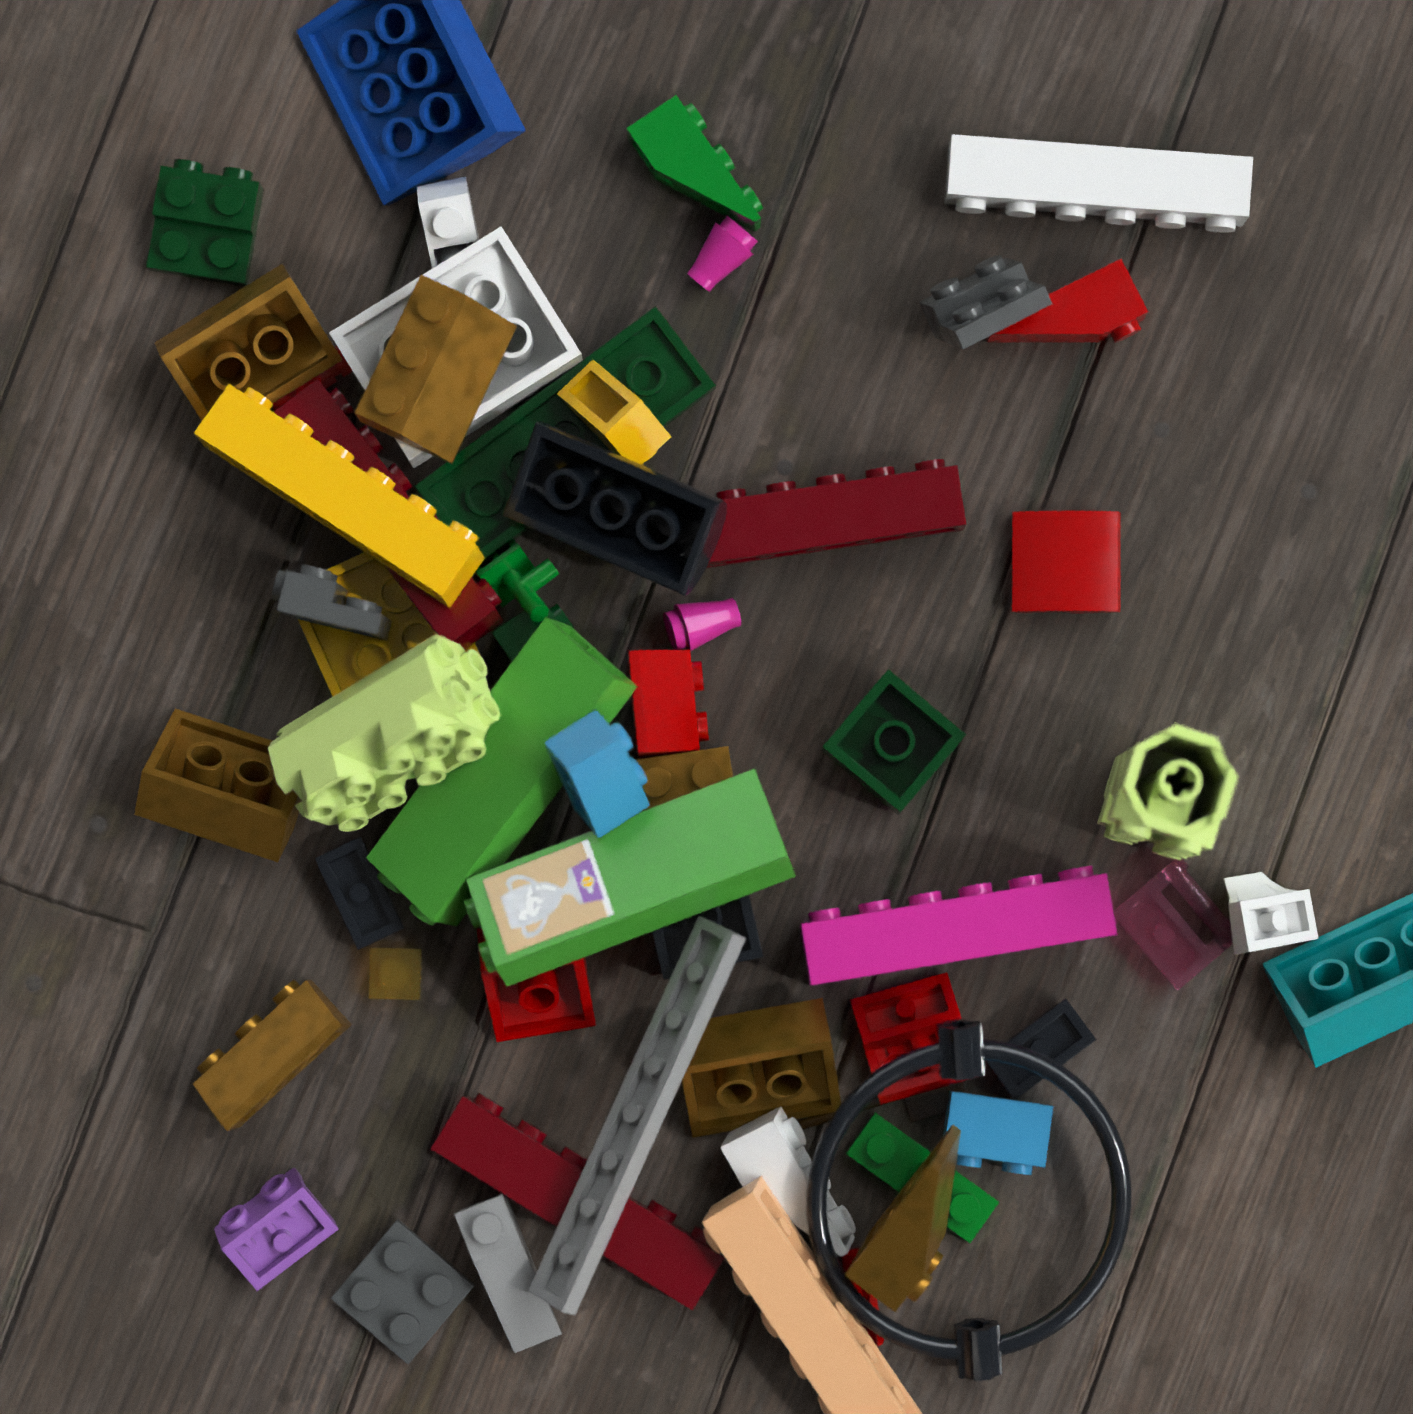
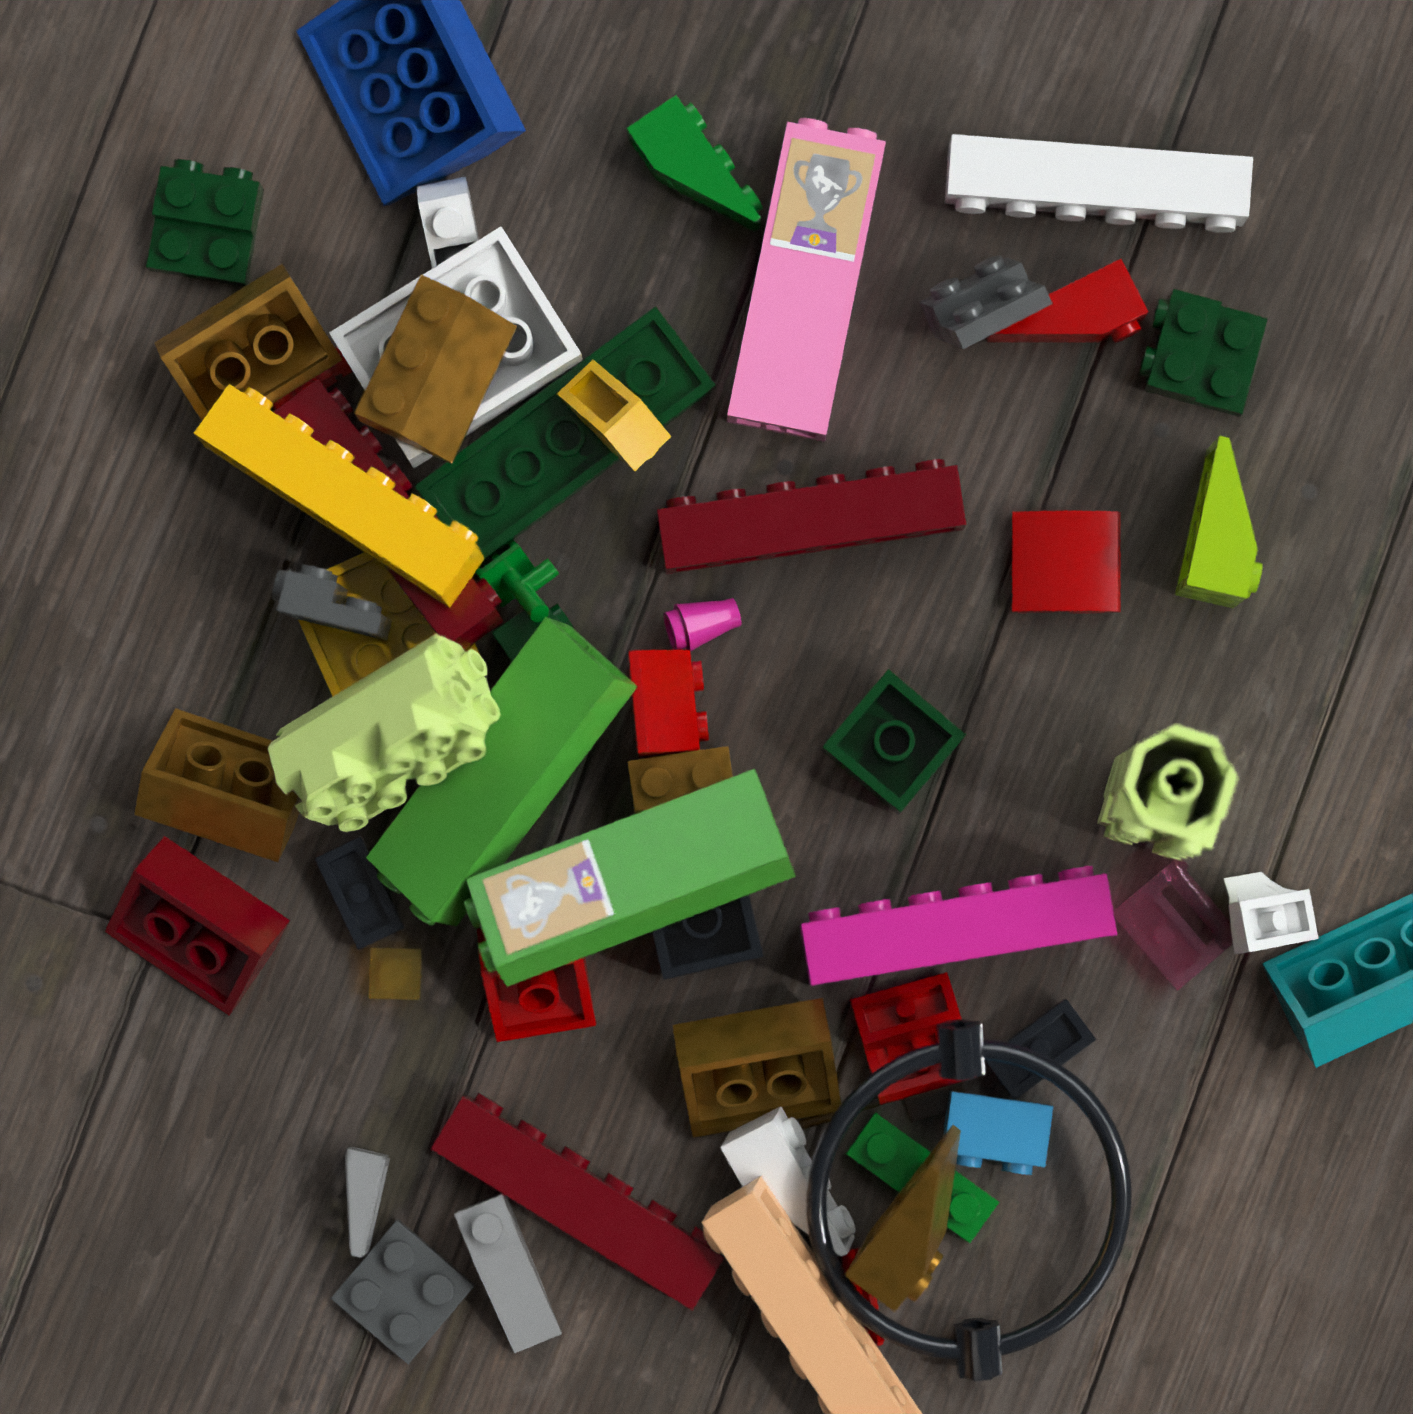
pearl gold slope [193,979,352,1131] -> none
medium lavender bracket [214,1168,338,1291] -> none
black brick [503,421,727,596] -> none
light grey plate [529,916,746,1315] -> none
dark azure brick [544,710,650,838] -> none
dark pink cone [687,216,758,292] -> none
none -> dark red slope [105,836,290,1016]
none -> light grey slope [345,1147,390,1257]
none -> bright pink brick [727,118,886,442]
none -> dark green plate [1139,289,1268,417]
none -> lime slope [1175,436,1263,608]

